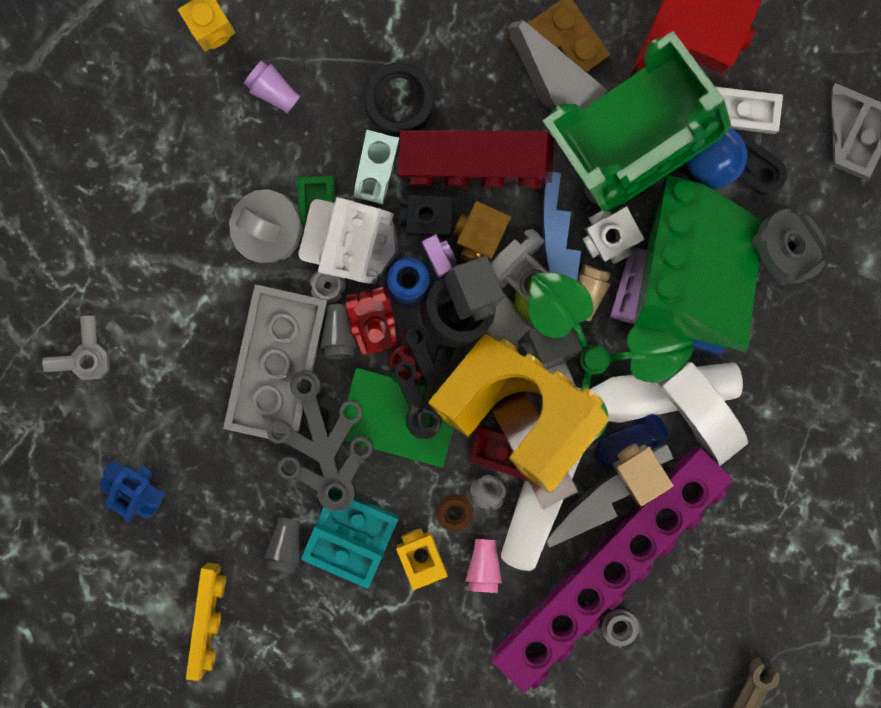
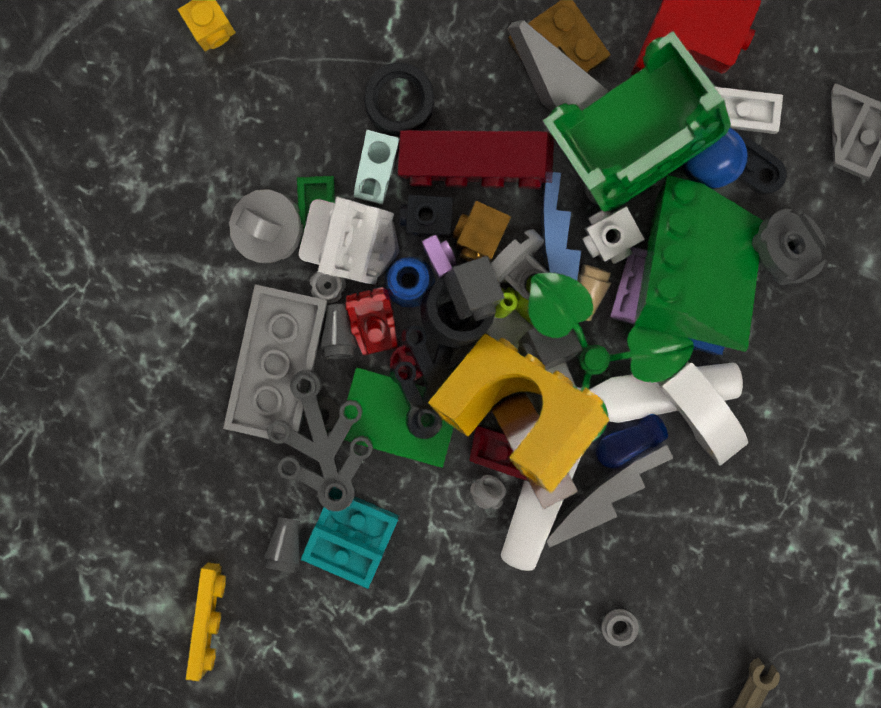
light grey piece [42,316,110,380] -> none
blue piece [99,460,165,523] -> none
lavender cone [244,60,300,113] -> none
yellow brick [396,528,448,590] -> none
reddish brown plate [436,494,473,531] -> none
bright pink cone [465,539,502,593] -> none
magenta brick [491,446,733,693] -> none
tan brick [612,443,674,507] -> none
none -> lime arm [494,287,519,318]

